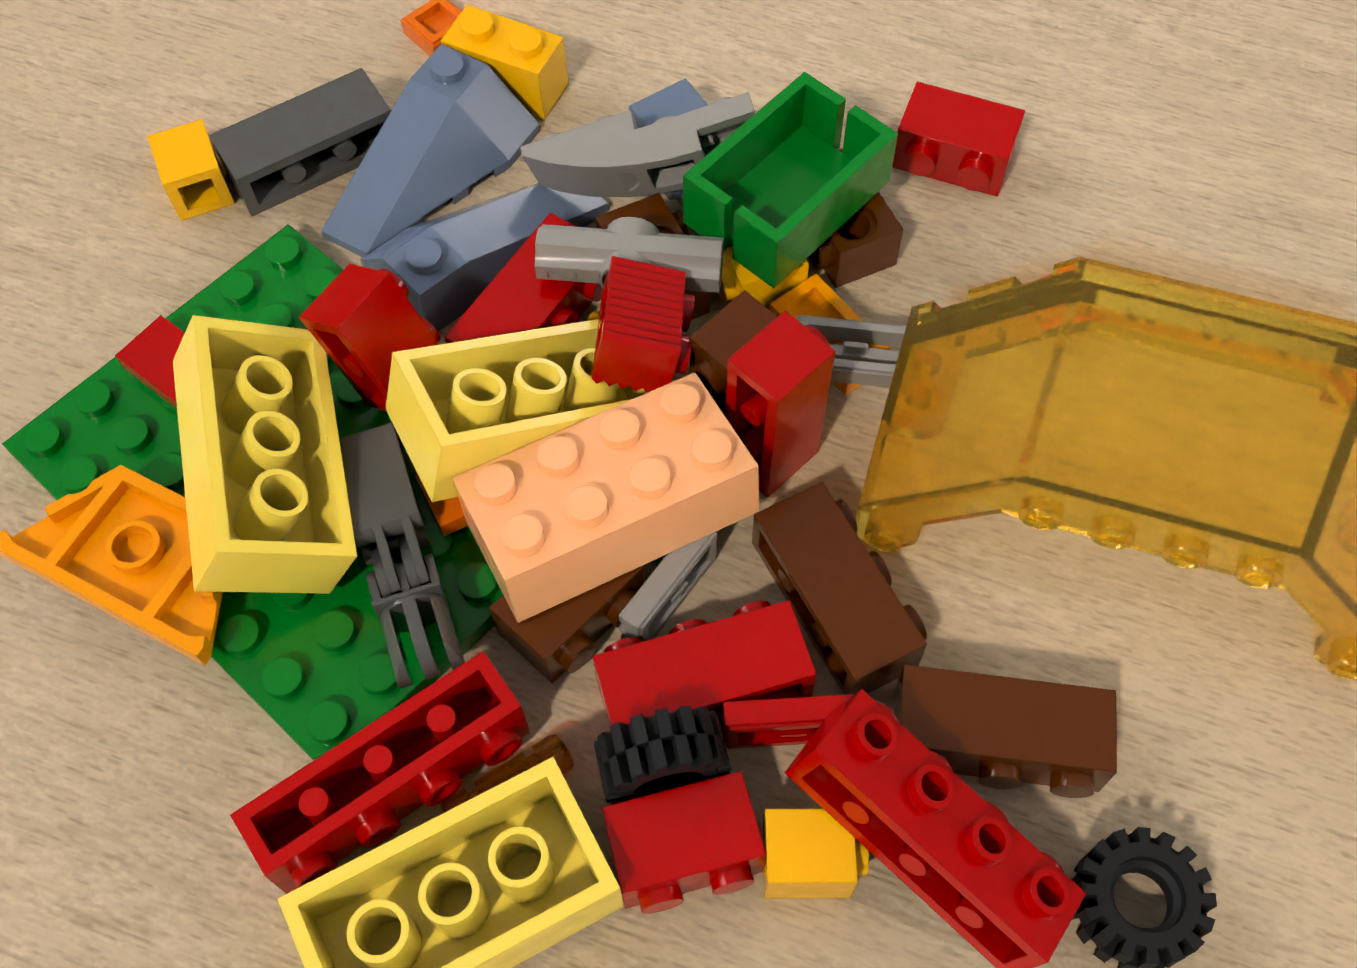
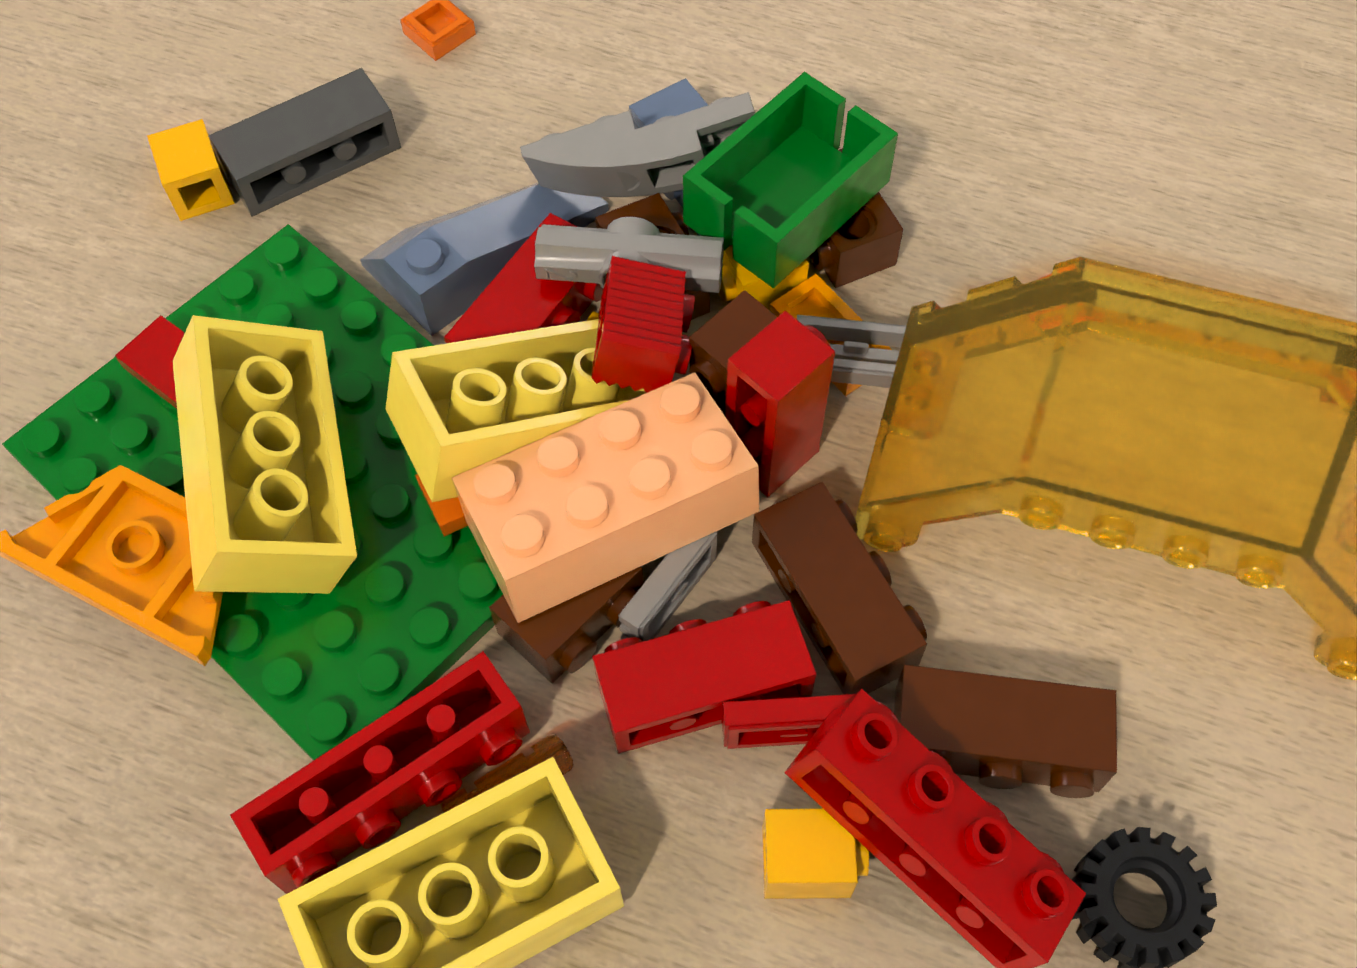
red brick [299,264,441,411] -> none
sand blue wedge [321,44,540,257] -> none
dark grey arm [339,423,465,688] -> none
yellow brick [441,4,569,121] -> none
black tyre [594,706,732,805] -> none
red brick [601,771,766,914] -> none
red brick [892,81,1026,197] -> none

